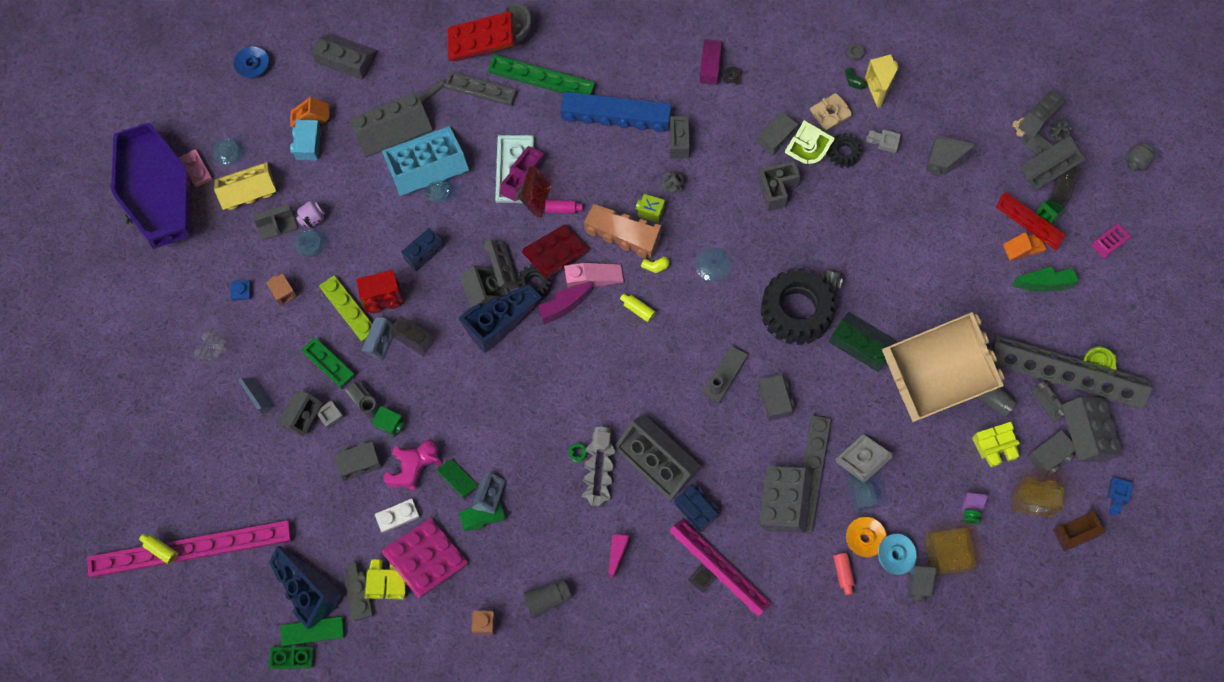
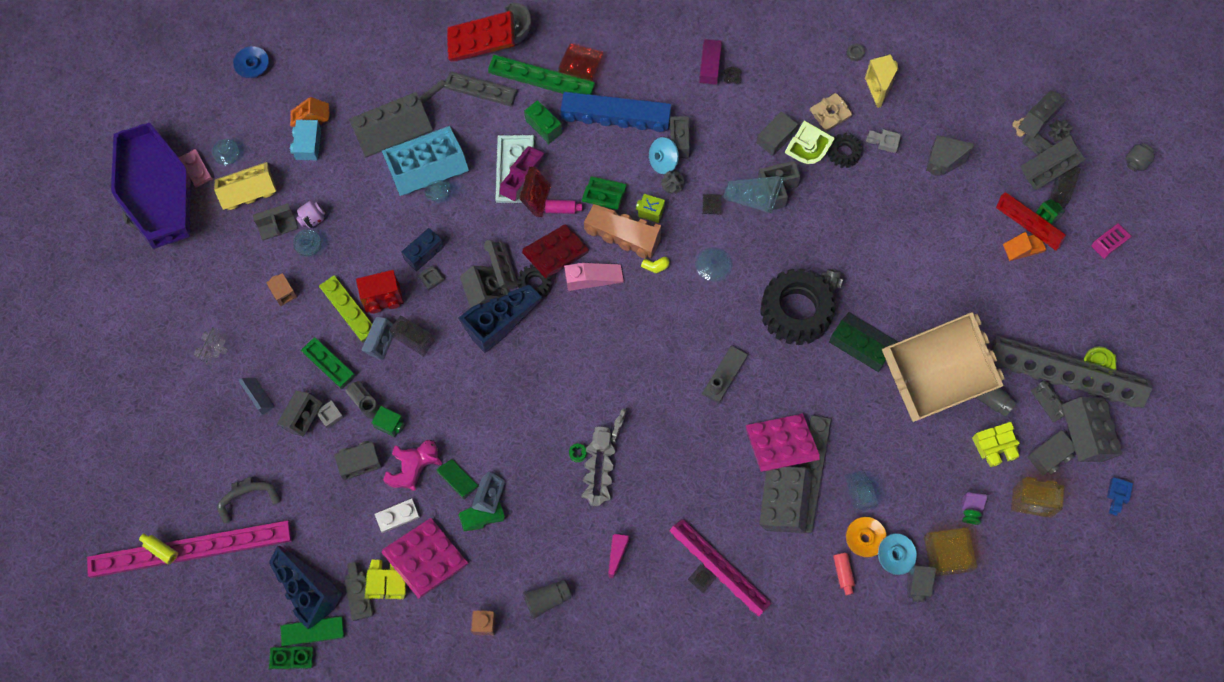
blue plate [230,280,251,301] -> none
dark grey slope [311,34,378,80] -> none
magenta slope [538,282,592,324] -> none
dark grey slope [613,414,701,501] -> none
neon yellow cylinder [620,293,656,323] -> none
dark blue brick [674,485,719,533] -> none
dark grey brick [758,374,794,421] -> none
light grey plate [836,434,892,483] -> none
dark green arm [845,68,867,89] -> none
green slope [1012,266,1079,292] -> none
reddish brown panel [1053,511,1105,552] -> none
none -> dark grey piece [217,476,280,523]
none -> dark grey tile [418,265,444,291]
none -> green brick [524,100,562,144]
none -> clear red plate [558,43,603,81]
none -> green slope [582,176,626,210]
none -> light grey animal [611,408,627,444]
none -> medium azure dish [649,137,679,174]
none -> clear smoke plate [702,194,721,215]
none -> clear light blue wing [723,176,784,213]
none -> dark pink plate [746,414,819,472]

